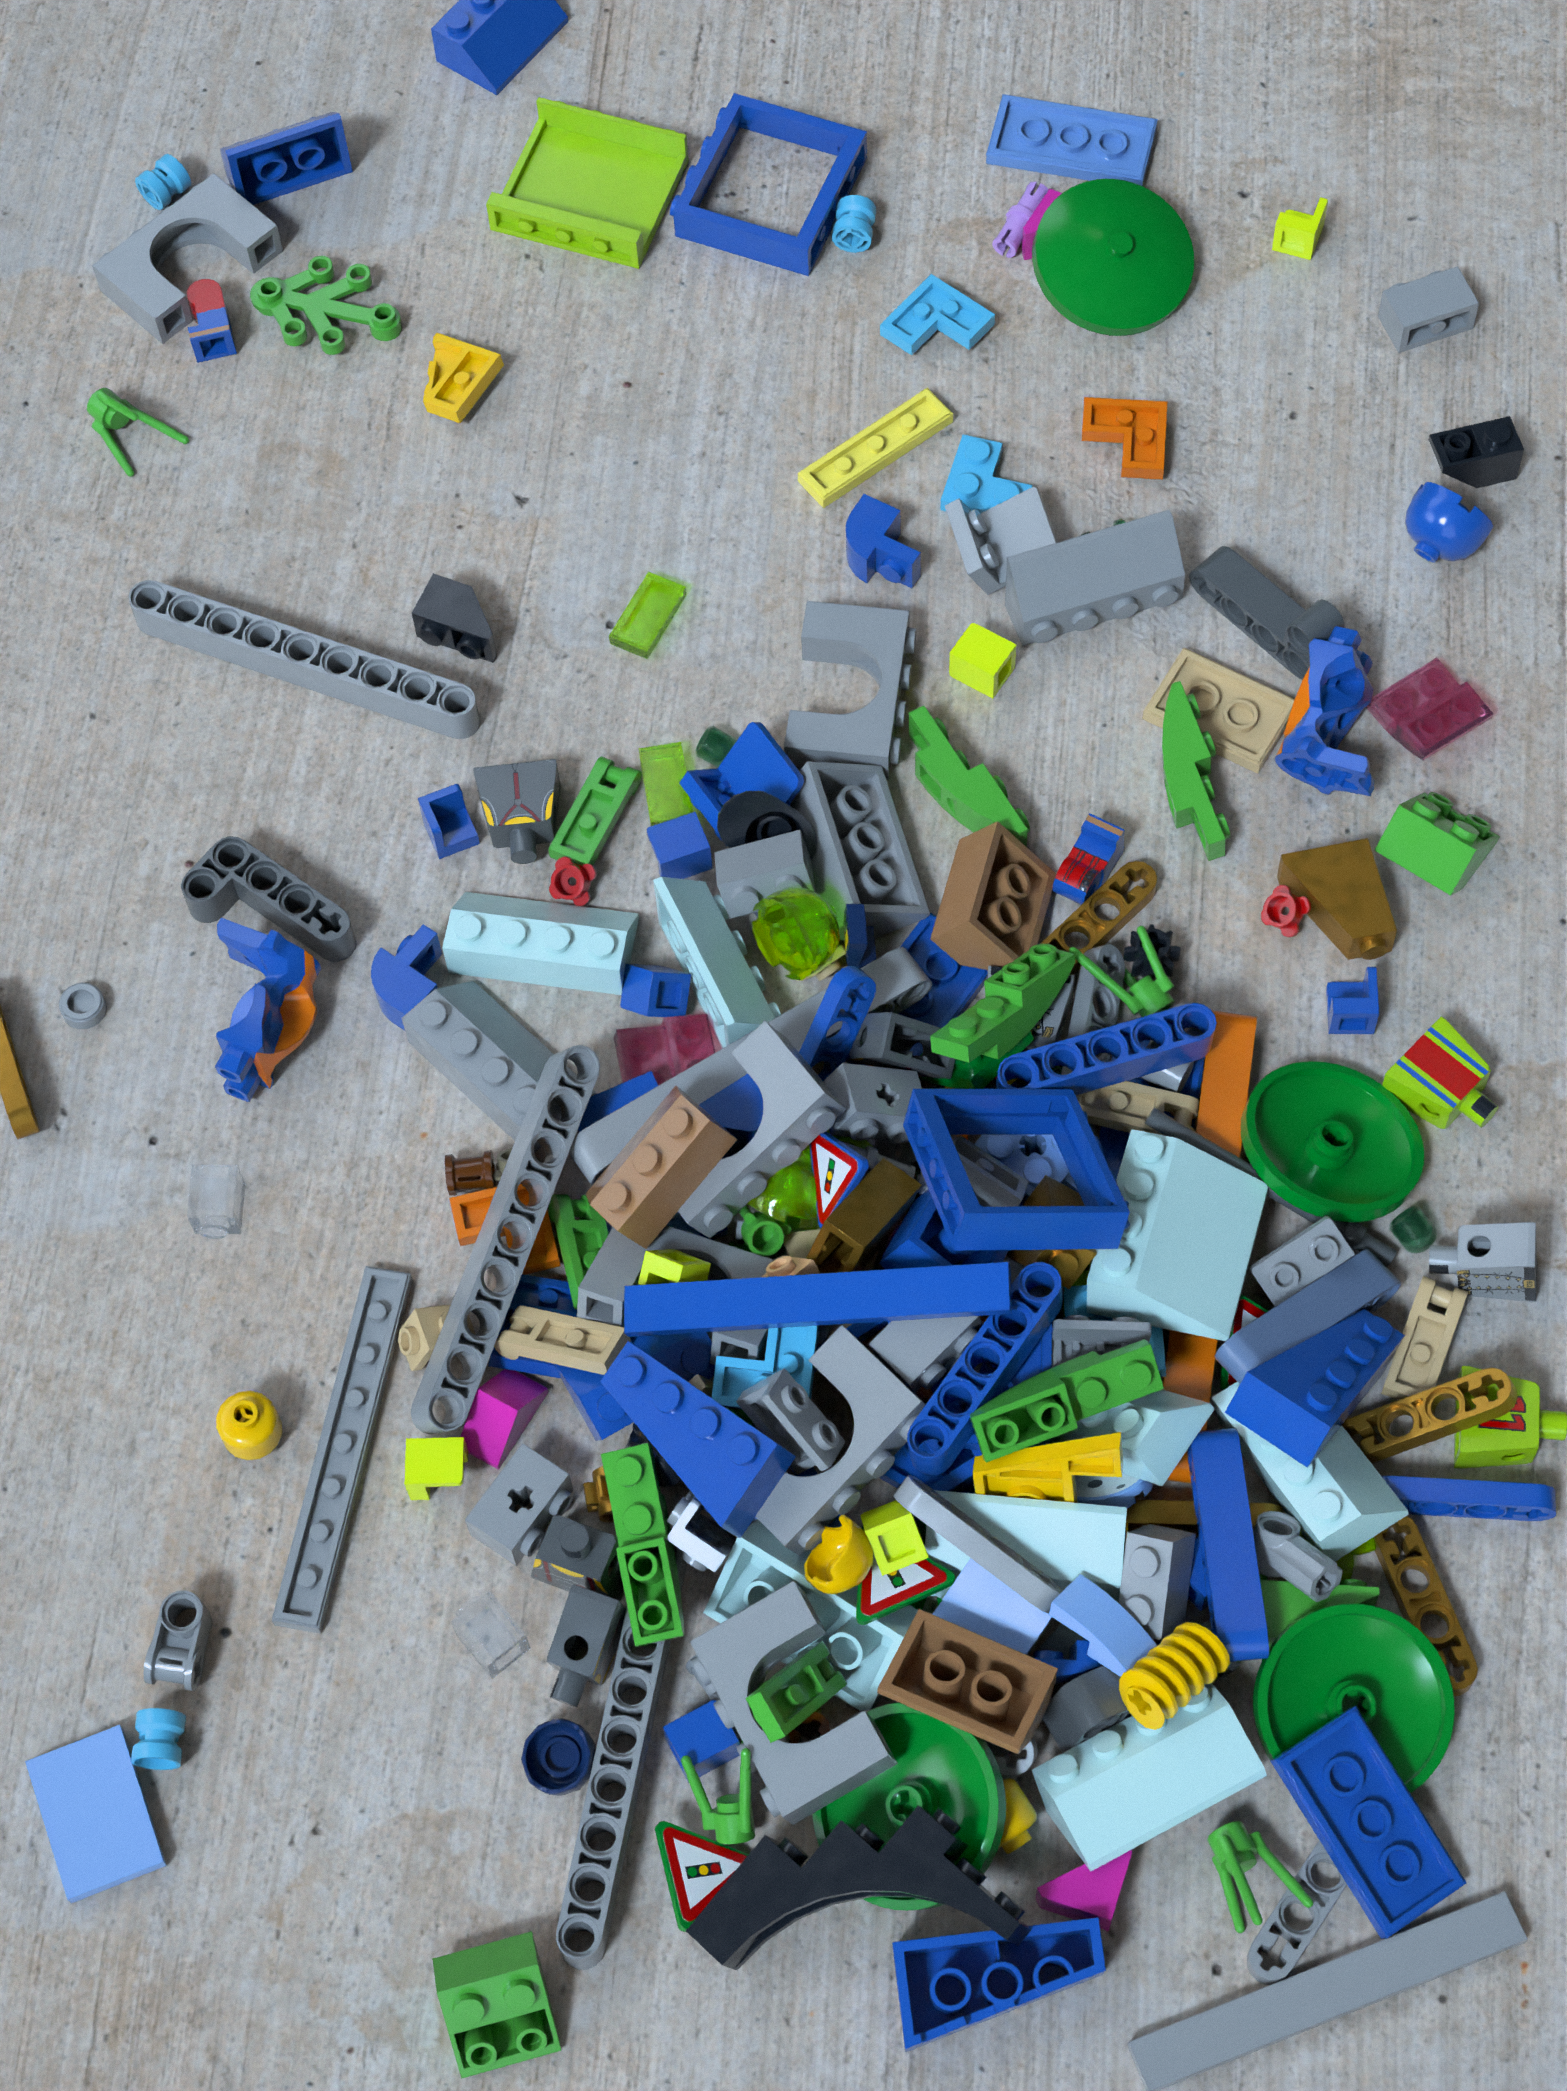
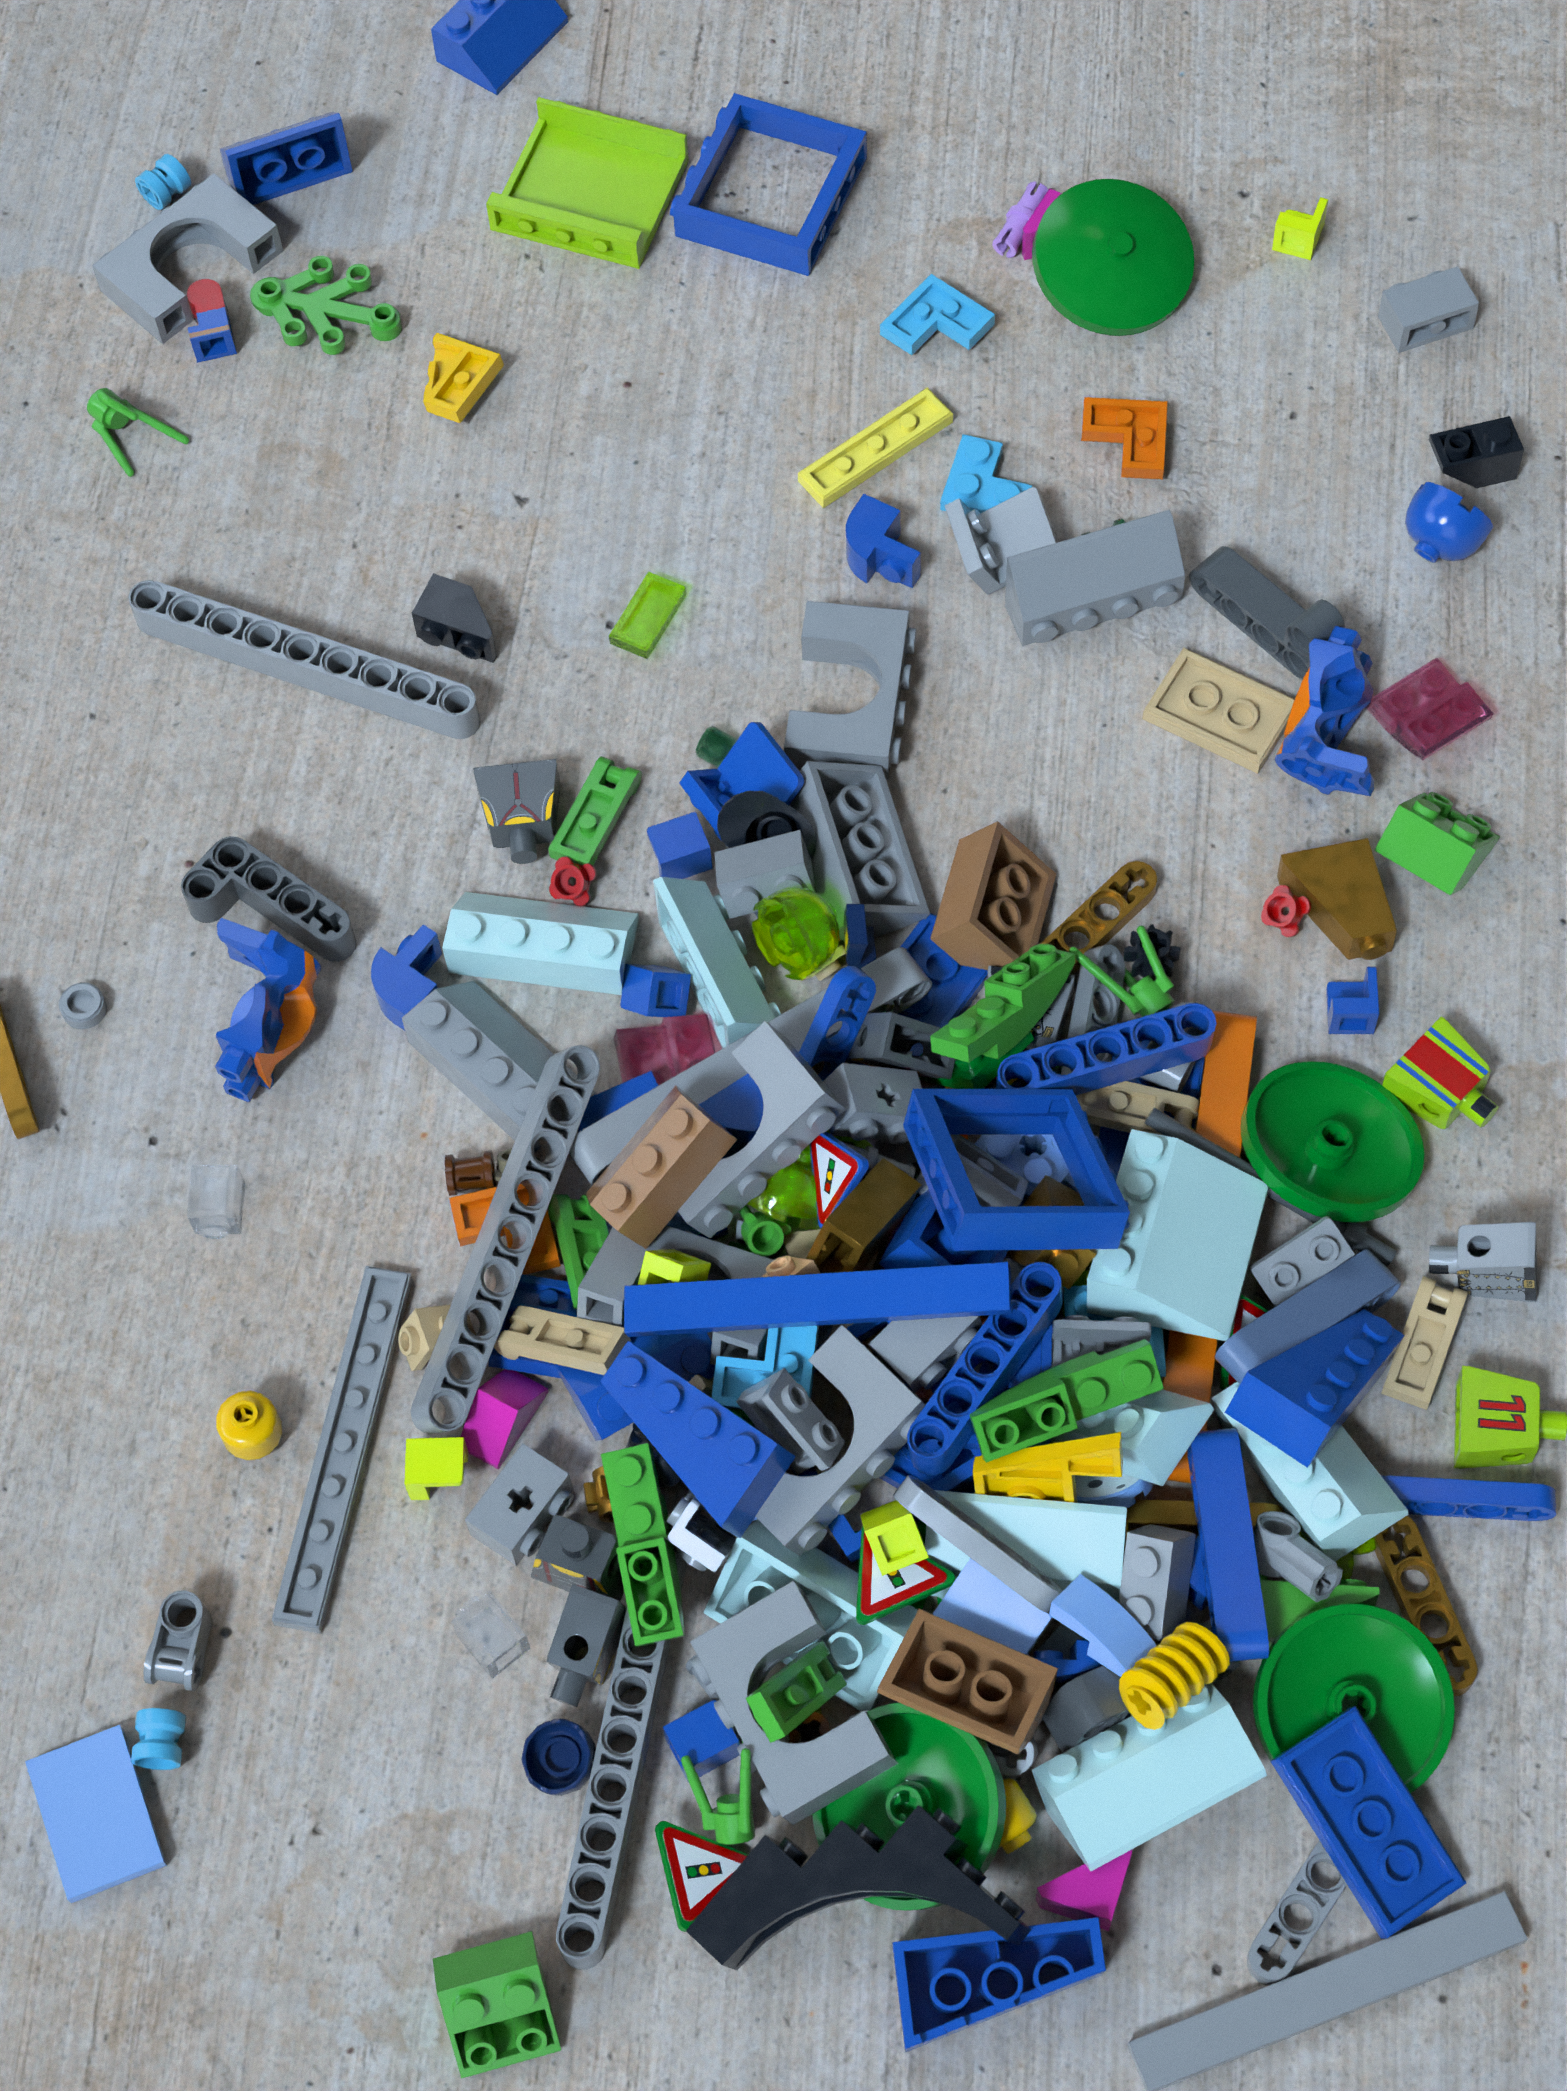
blue panel [418,784,480,859] -> none
clear neon green tile [638,742,693,826] -> none
yellow hair [804,1515,873,1594] -> none
medium azure wheel [832,195,877,253] -> none
bright green slope [909,705,1030,847] -> none
neon yellow panel [949,623,1016,699] -> none
medium blue tile [986,94,1158,186] -> none
leg [1052,813,1125,905] -> none
bright green slope [1162,681,1231,861] -> none
bright green plant [1207,1821,1313,1933] -> none
pearl gold beam [1342,1367,1517,1464] -> none
clear green piece [1389,1206,1437,1254] -> none

